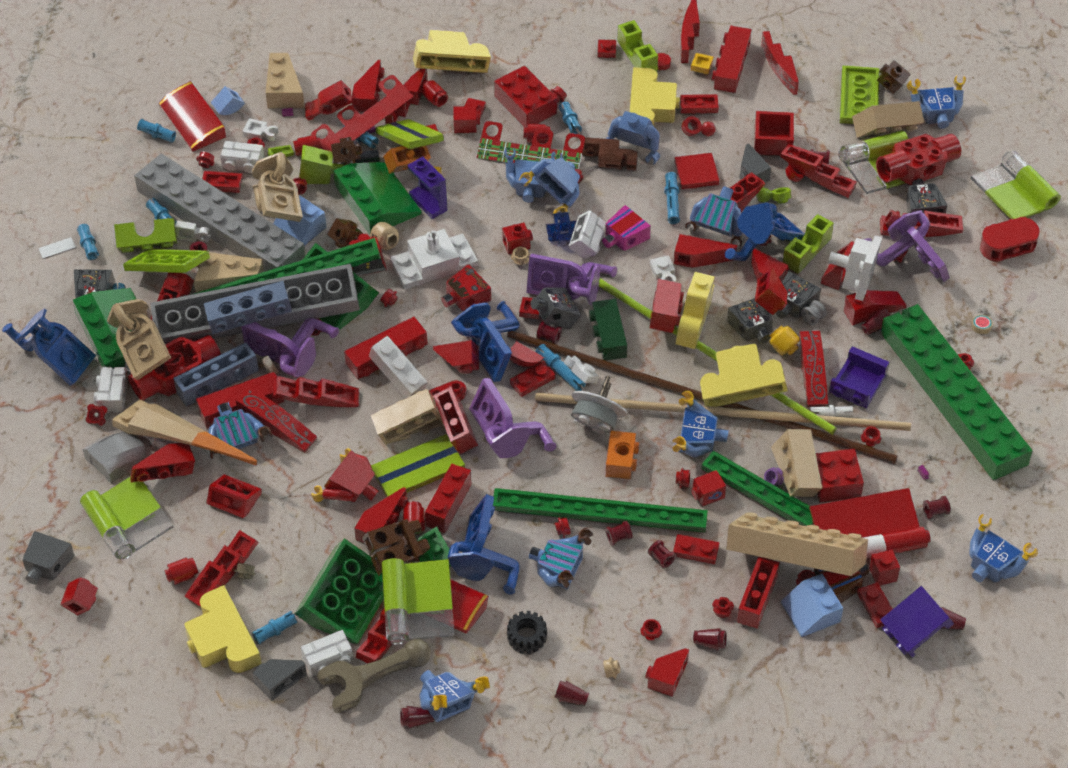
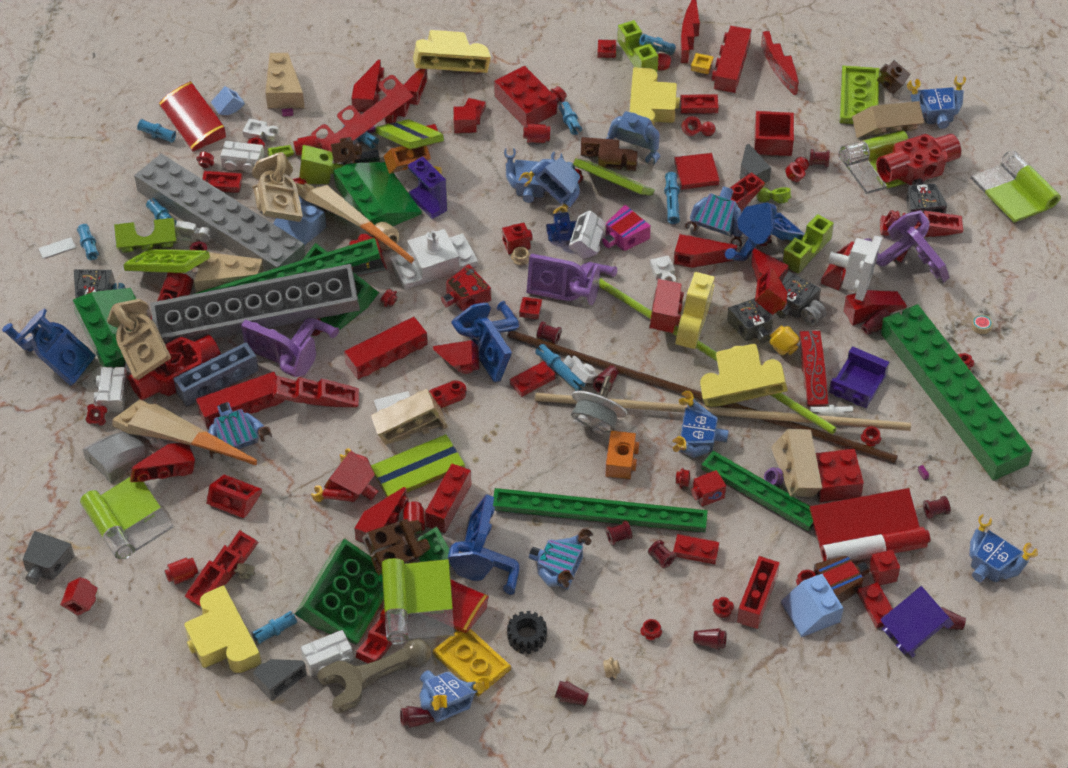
sand blue brick [204,281,292,334] -> none
red slope [236,386,317,453] -> none
tan tile [257,355,279,374] -> none
red piece [305,80,352,121] -> none
reddish brown brick [327,218,363,248] -> none
white brick [369,336,427,399] -> none
red brick [421,80,448,107] -> none
red brick [433,387,478,454] -> none
medium lavender plate [469,378,556,458] -> none
piece [476,121,585,169] -> none
red brick [509,341,545,367] -> none
dark grey torso [531,288,581,329] -> none
red plate [555,517,571,538] -> none
dark green brick [589,298,627,361] -> none
red slope [645,648,690,697] -> none
tan brick [726,512,868,576] -> none
red slope [780,143,857,198] -> none
red brick [980,217,1040,262] -> none
none -> tan plate [296,183,415,264]
none -> white sticker [374,391,410,411]
none -> yellow tile [433,629,511,697]
none -> lime tile [573,158,655,196]
none -> dark red cone [593,365,619,393]
none -> dark azure pin [639,34,676,55]

